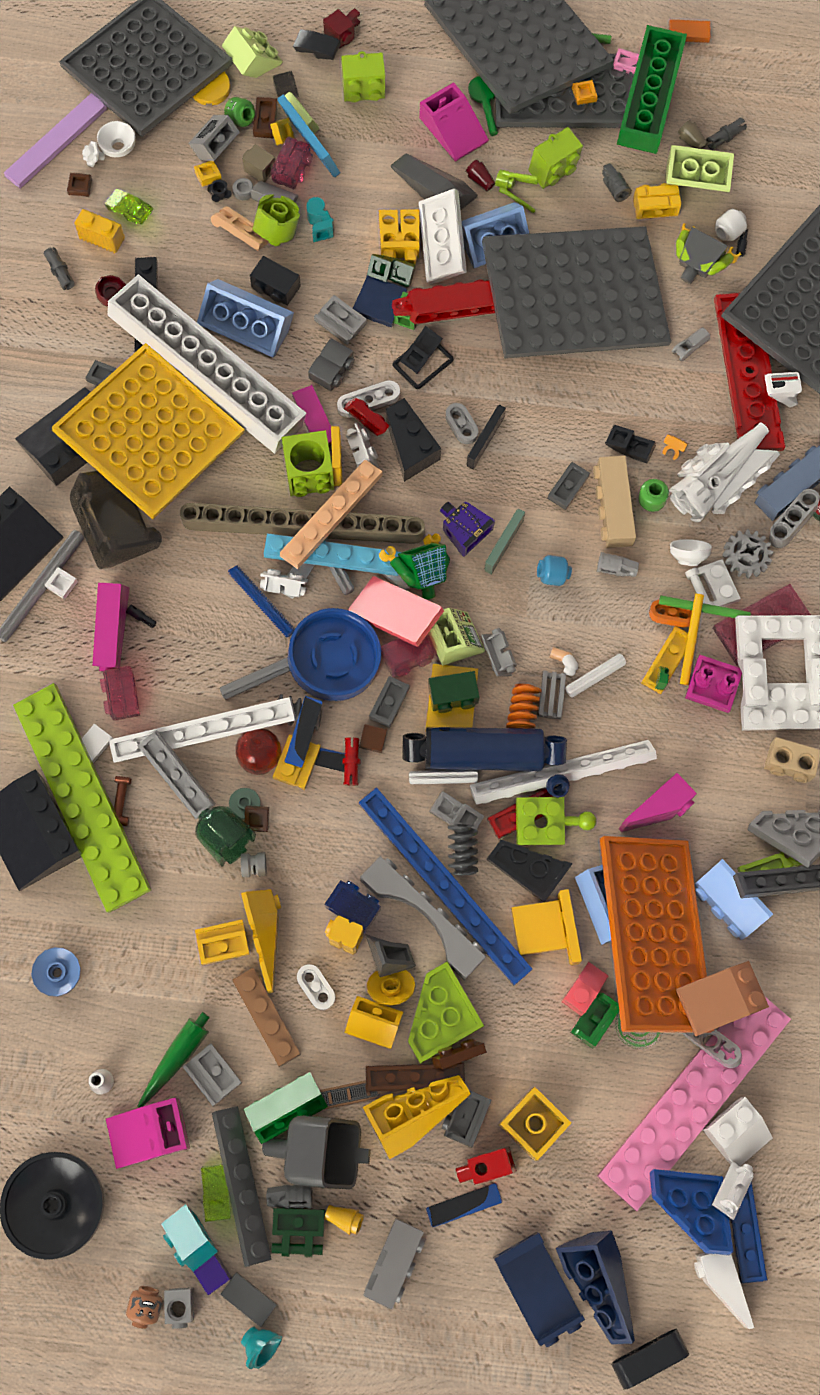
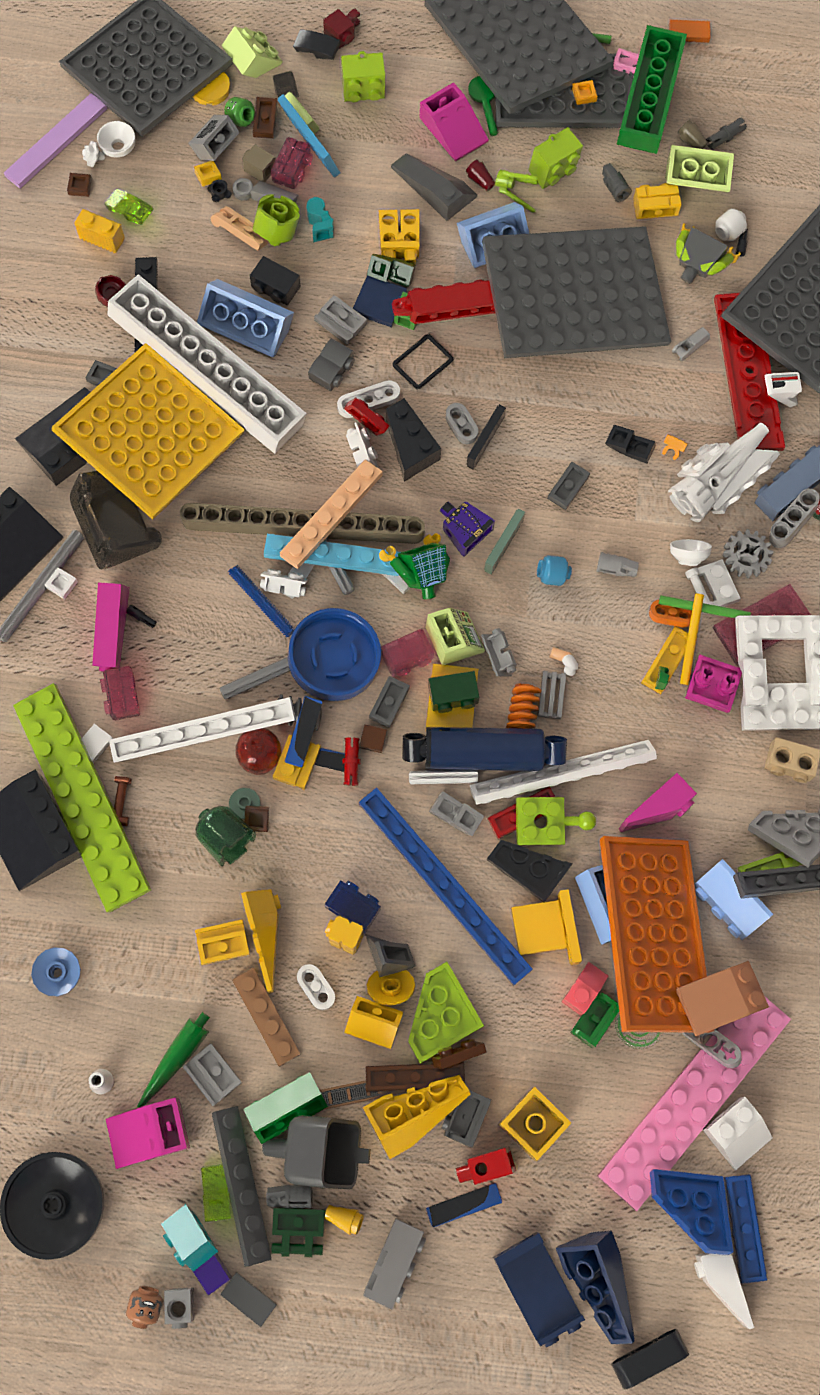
dark grey pin [43,247,75,290] -> none
light grey tile [137,730,216,819] -> none
light grey wheel [241,852,267,878] -> none
teal piece [241,1327,282,1370] -> none
yellow plate [270,117,295,145] -> none
lime brick [281,430,334,497] -> none
dark pink tile [292,385,332,446] -> none
yellow tile [331,426,342,486] -> none
tile [348,576,444,647] -> none
light grey arch [360,856,486,981] -> none
black slope [400,326,443,374] -> none
white tile [419,188,467,285] -> none
dark grey piece [448,824,478,875] -> none
dark blue plate [546,774,570,798] -> none
white axle [565,654,626,698] -> none
tan brick [593,456,636,548] -> none
bright green head [638,479,669,512] -> none
white hinge [712,1162,754,1220] -> none

